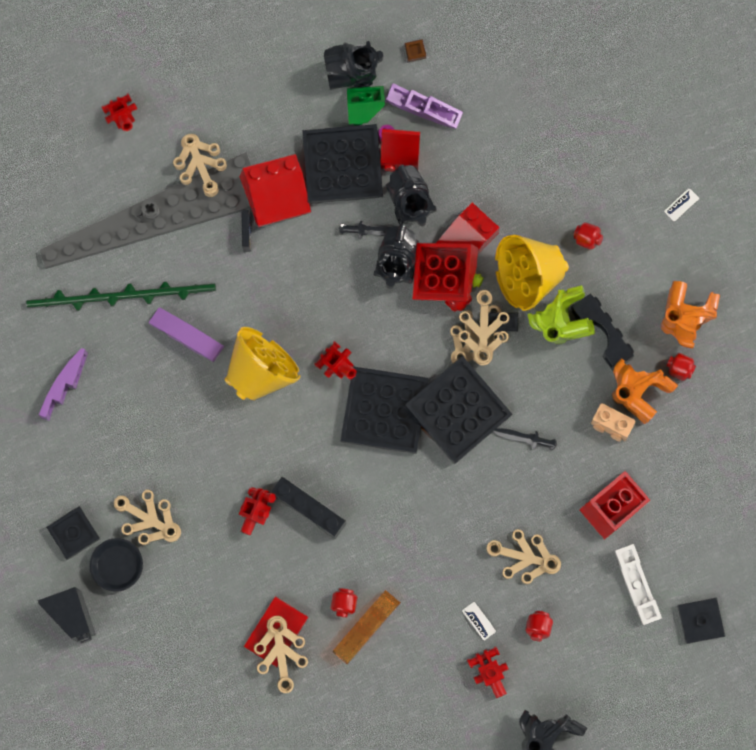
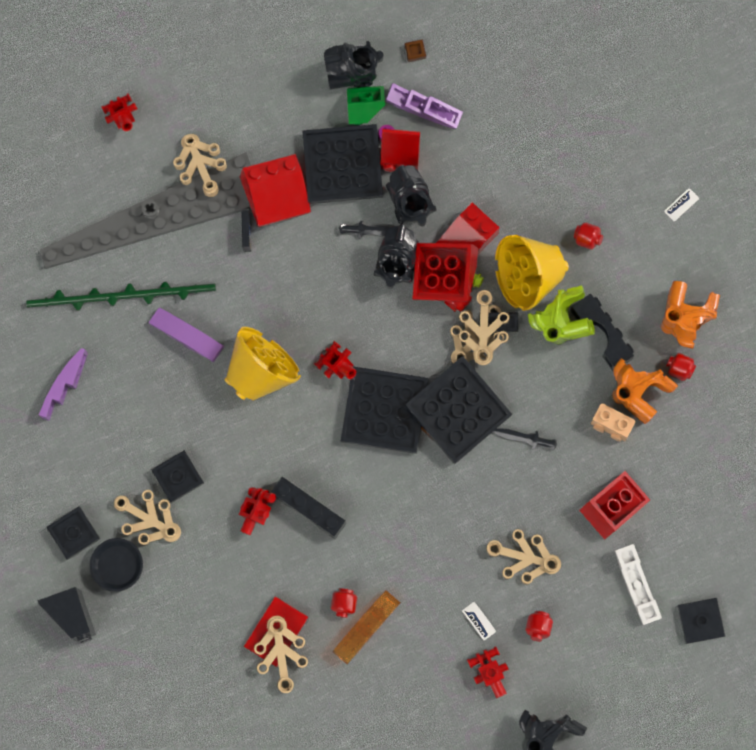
none -> black plate [151,450,204,503]

